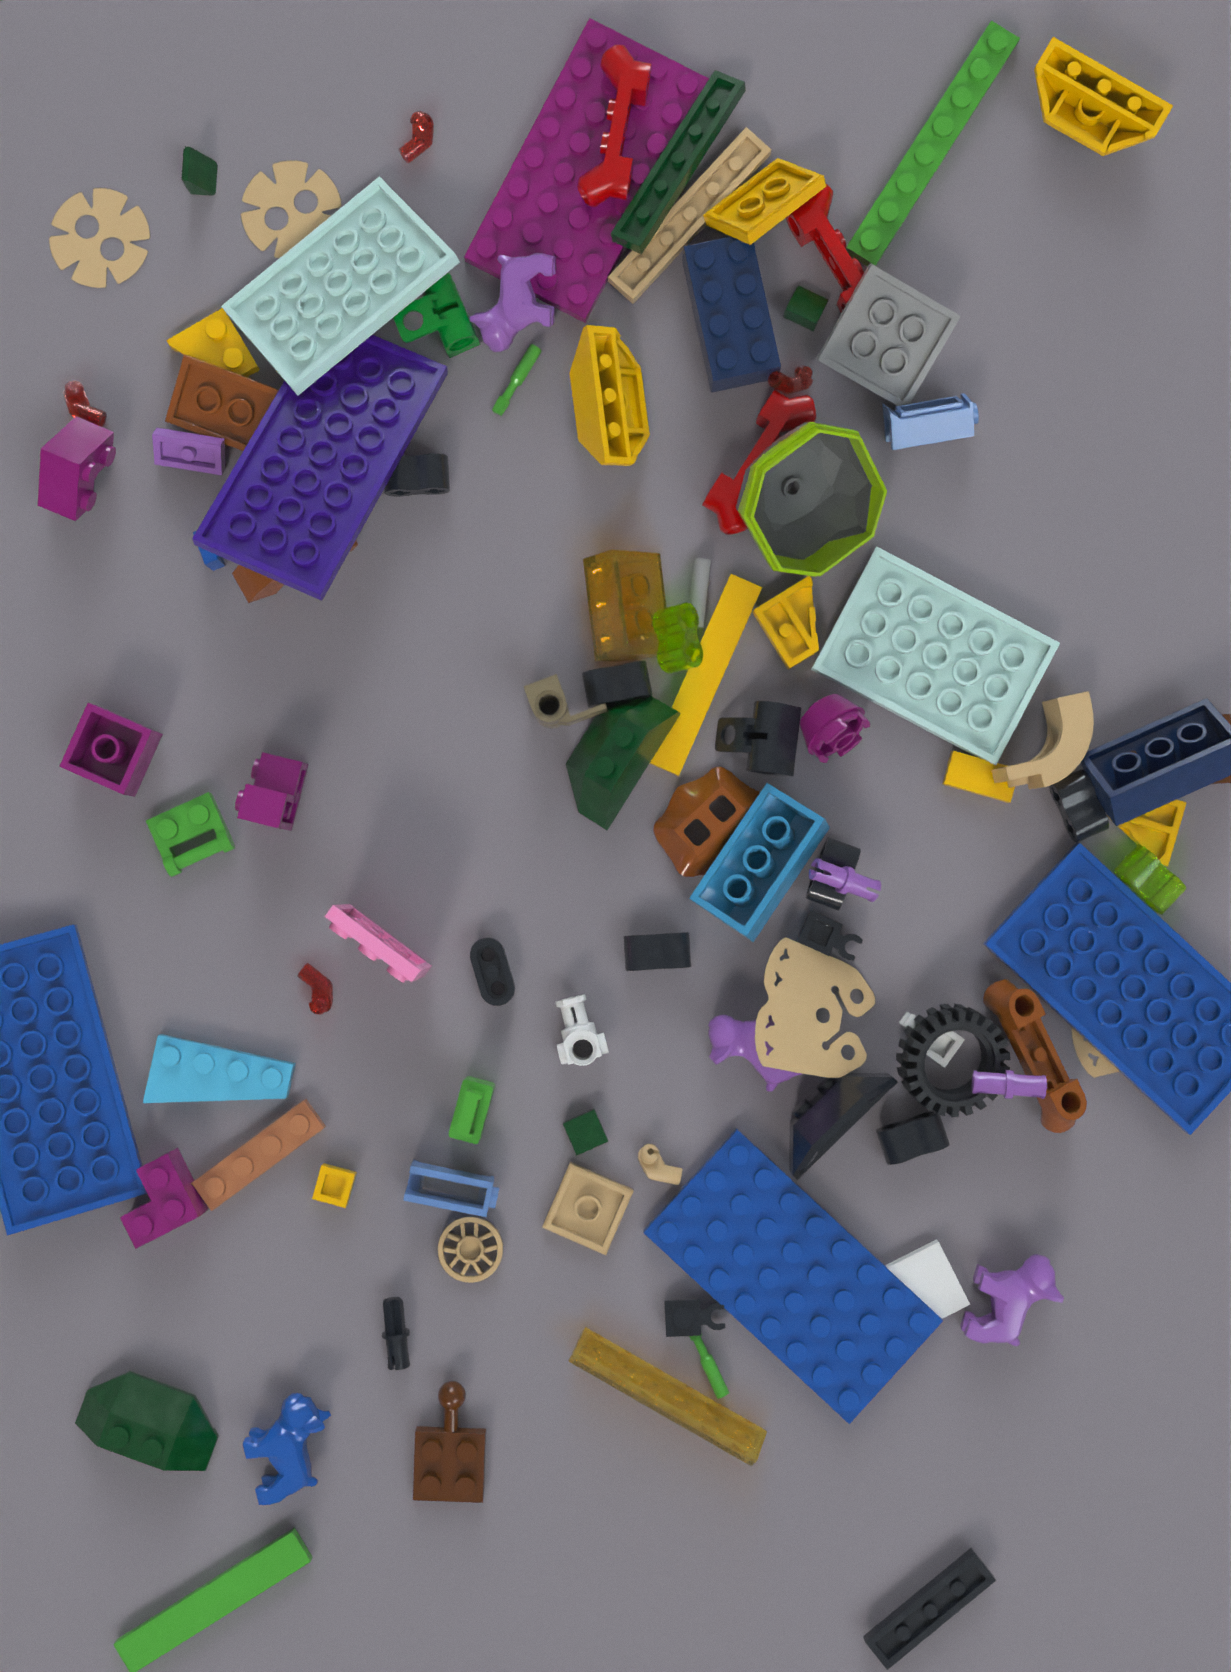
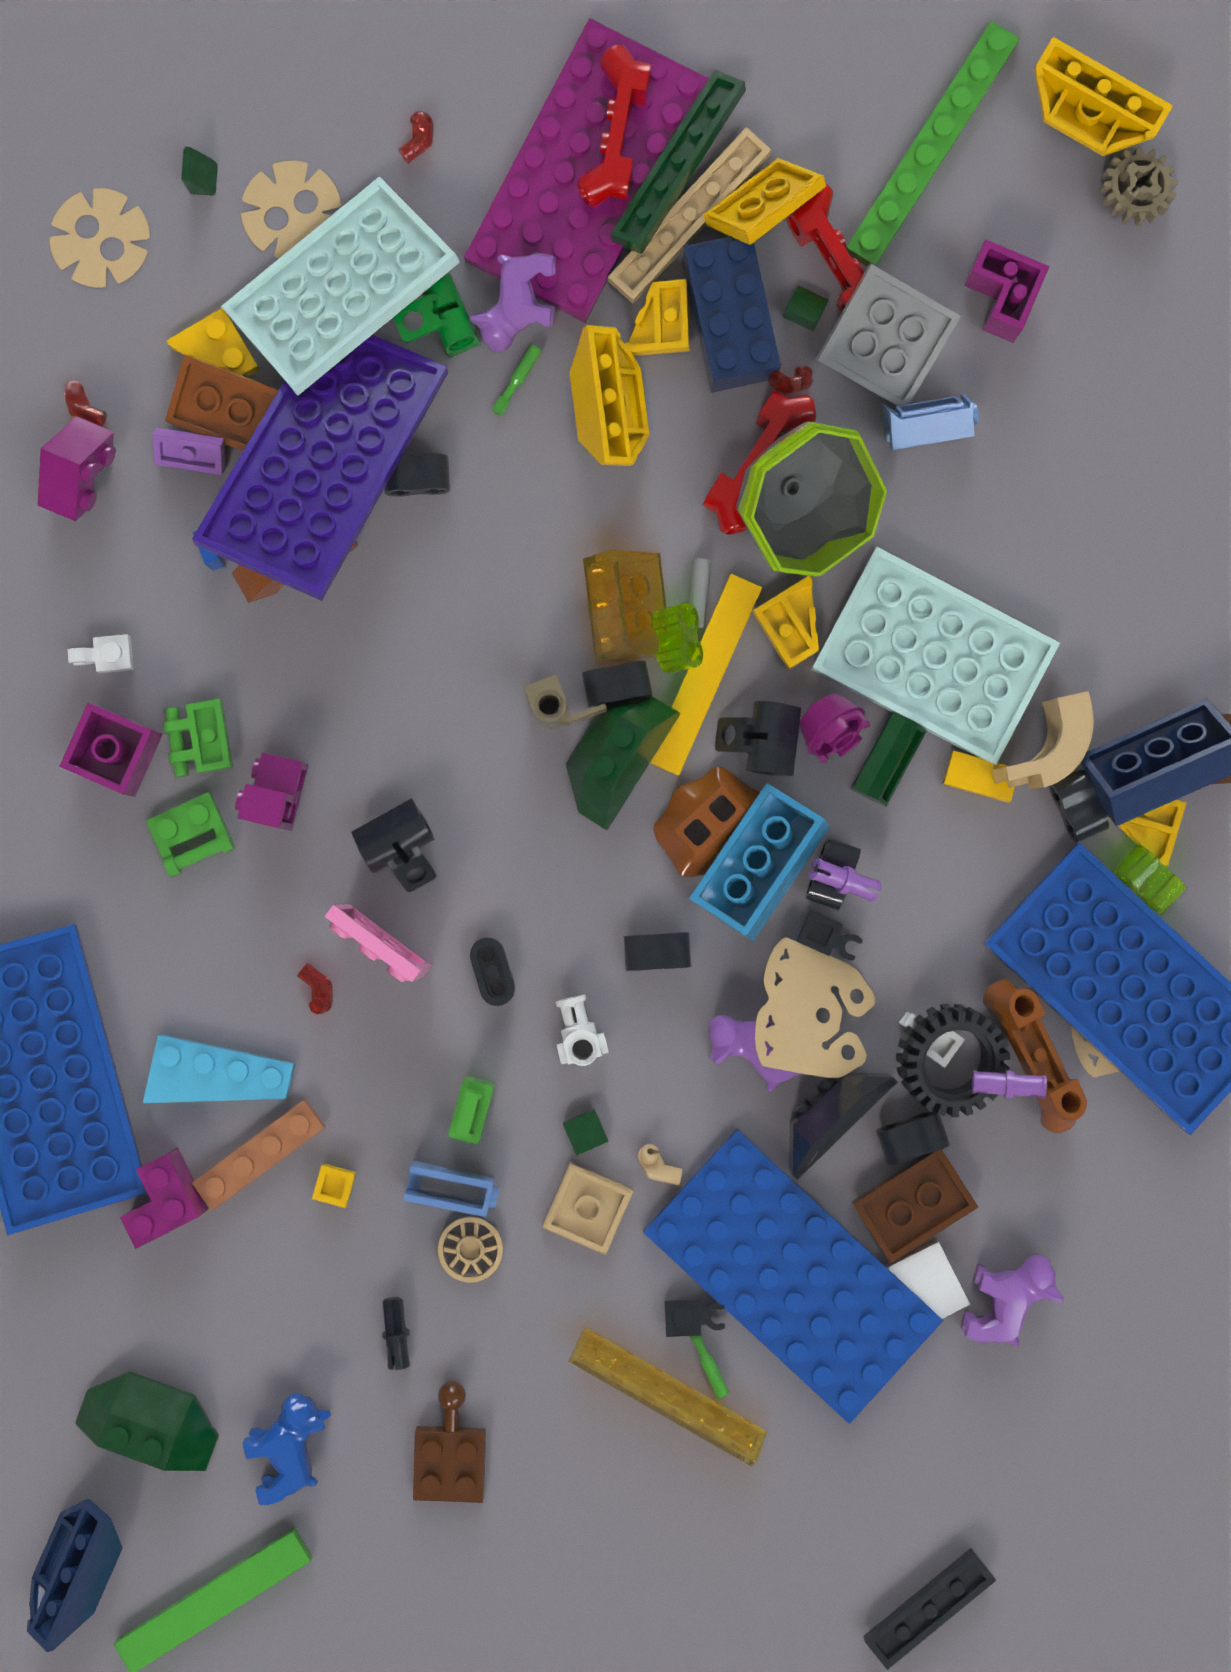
none -> dark blue wedge [27,1499,123,1652]
none -> white plate [67,634,134,674]
none -> bright green plate [163,699,234,778]
none -> black piece [351,798,437,892]
none -> yellow wing [625,279,690,356]
none -> dark green piece [851,712,927,807]
none -> reddish brown plate [851,1150,978,1264]
none -> magenta brick [964,239,1050,343]
none -> dark tan gear [1099,146,1178,226]

